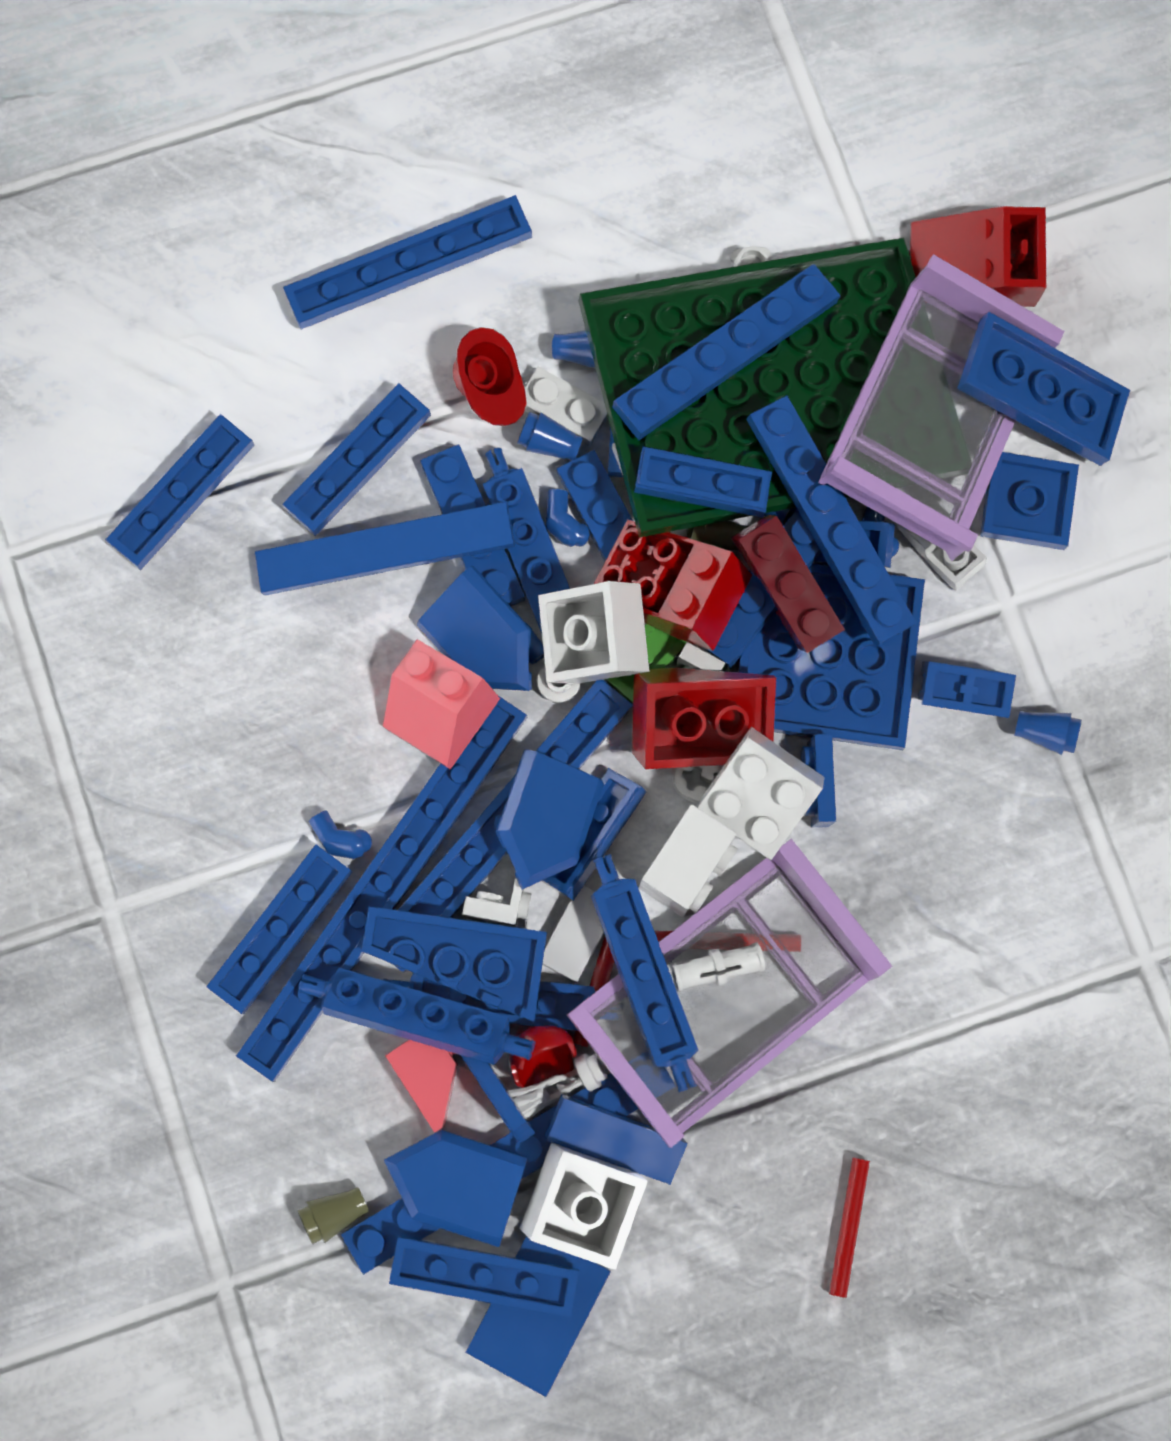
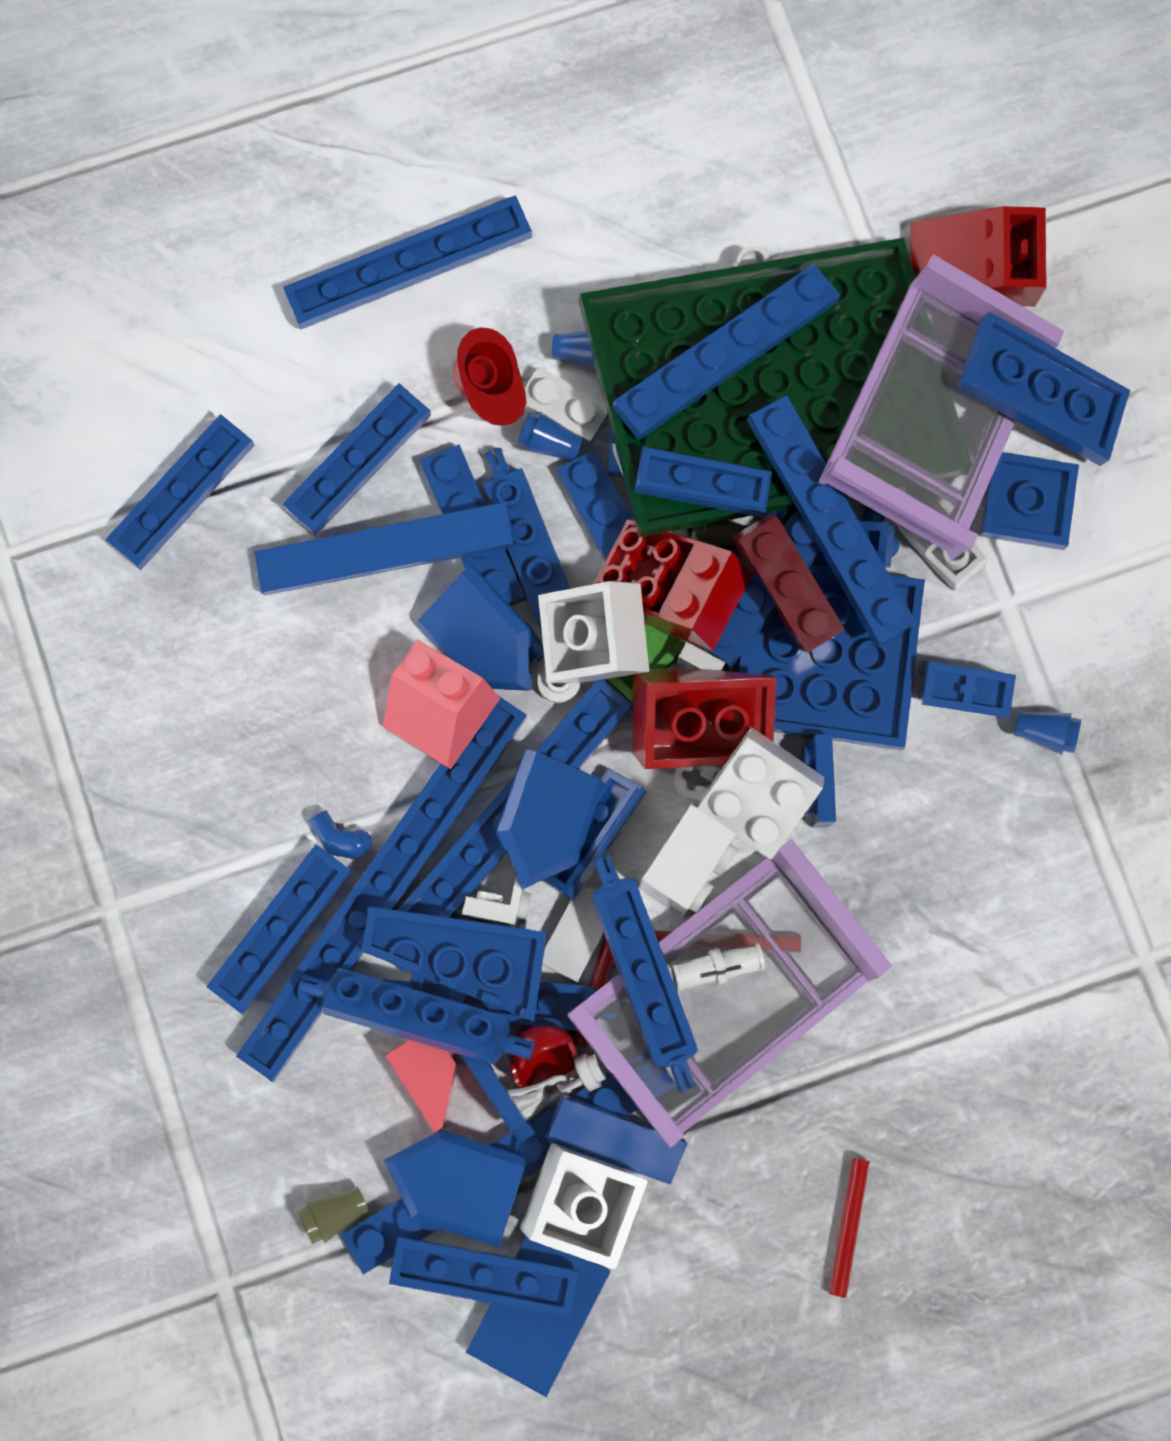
blue arm [546,489,590,547] -> none

